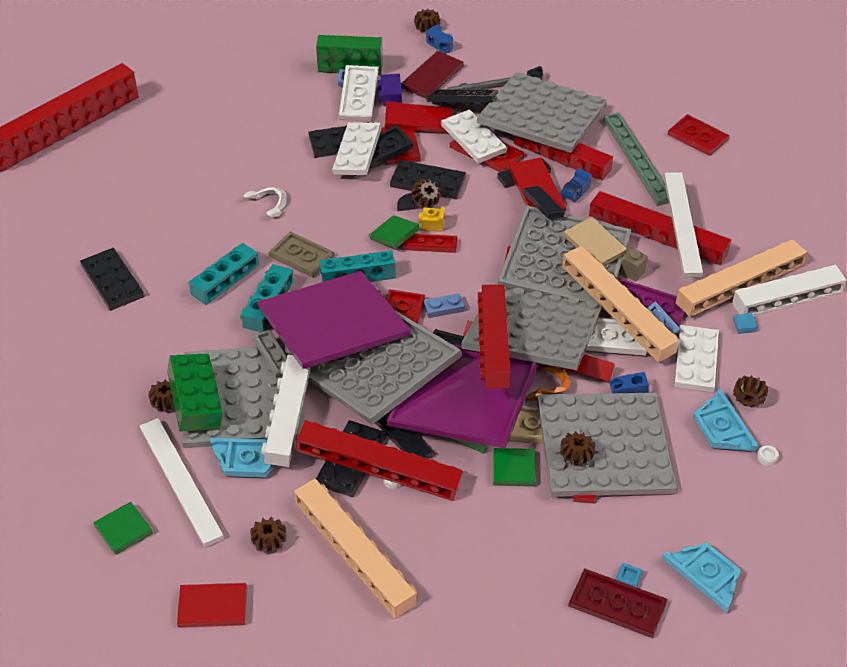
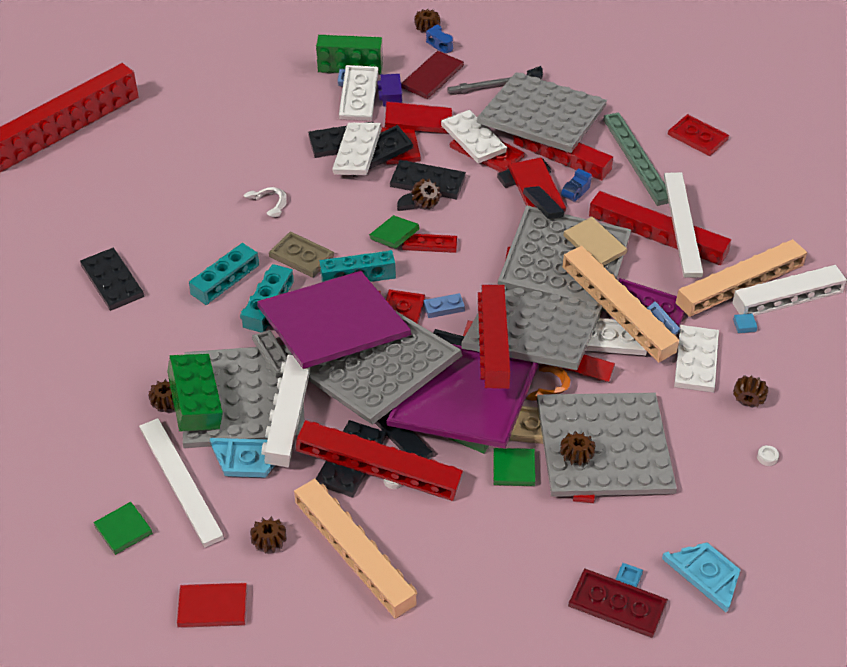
yellow brick [418,206,445,232] -> none
black plate [427,89,498,105] -> none
blue leg [609,372,649,393] -> none
dark tan brick [620,248,648,282] -> none
medium azure wing [693,389,758,451] -> none

